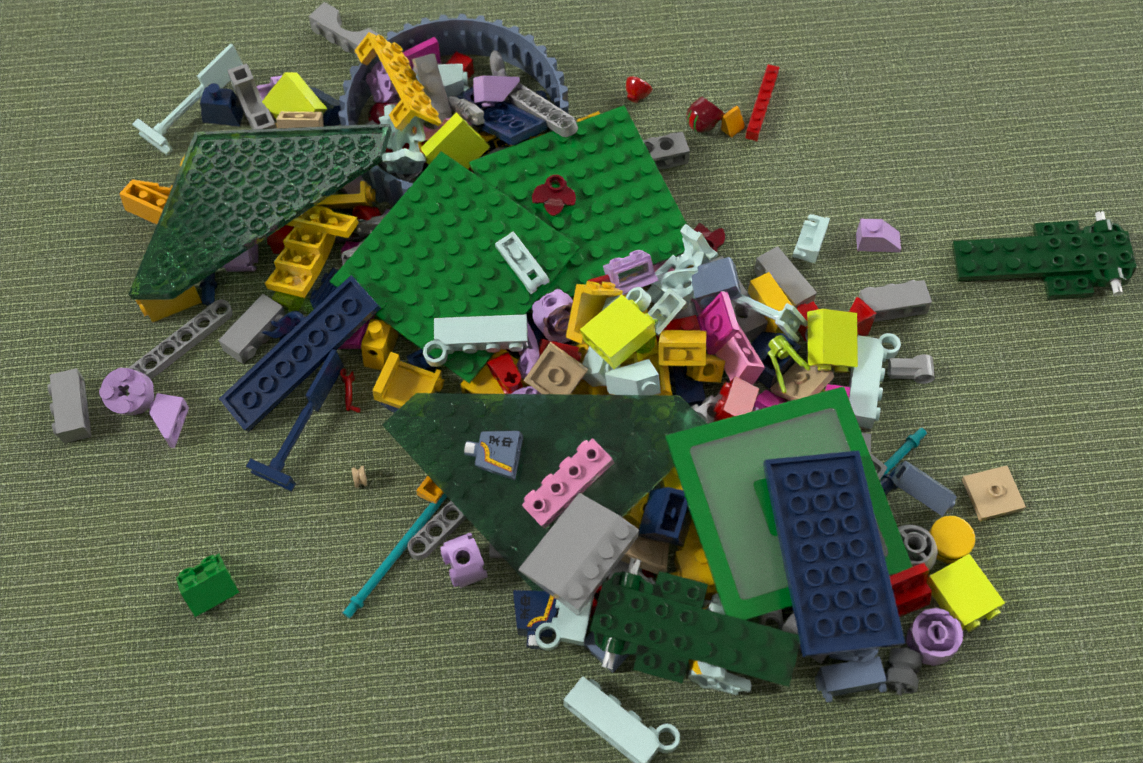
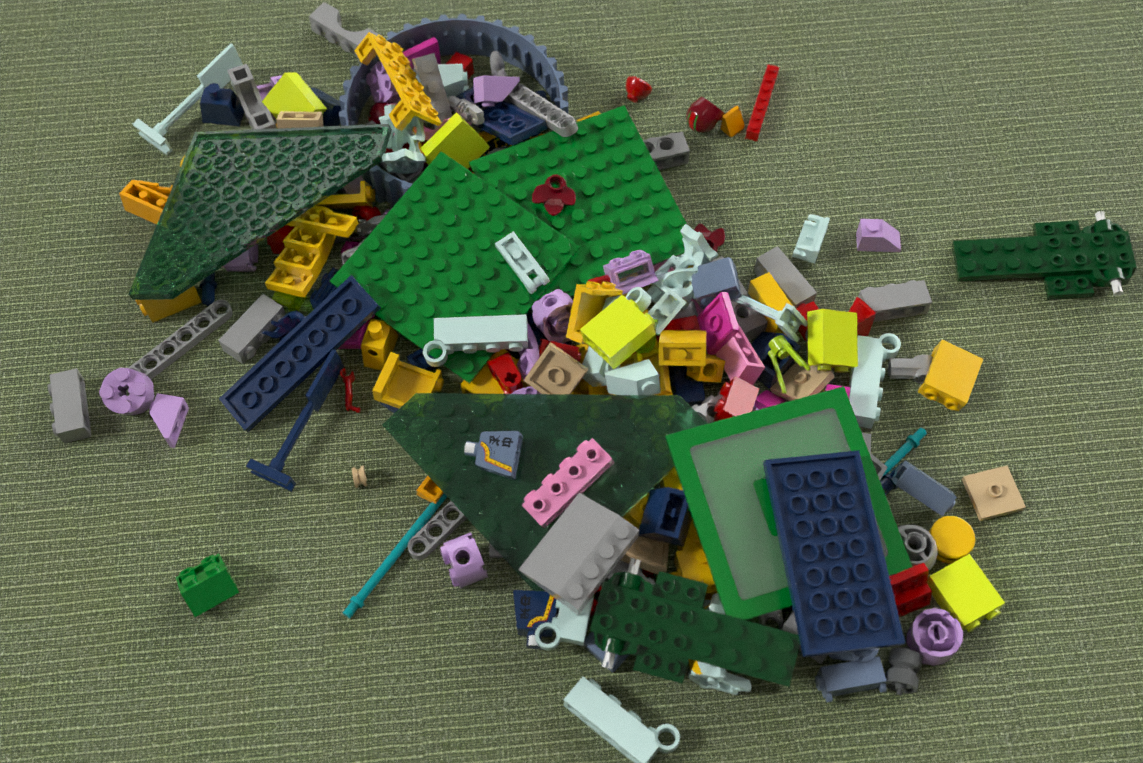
none -> yellow panel [918,340,983,411]

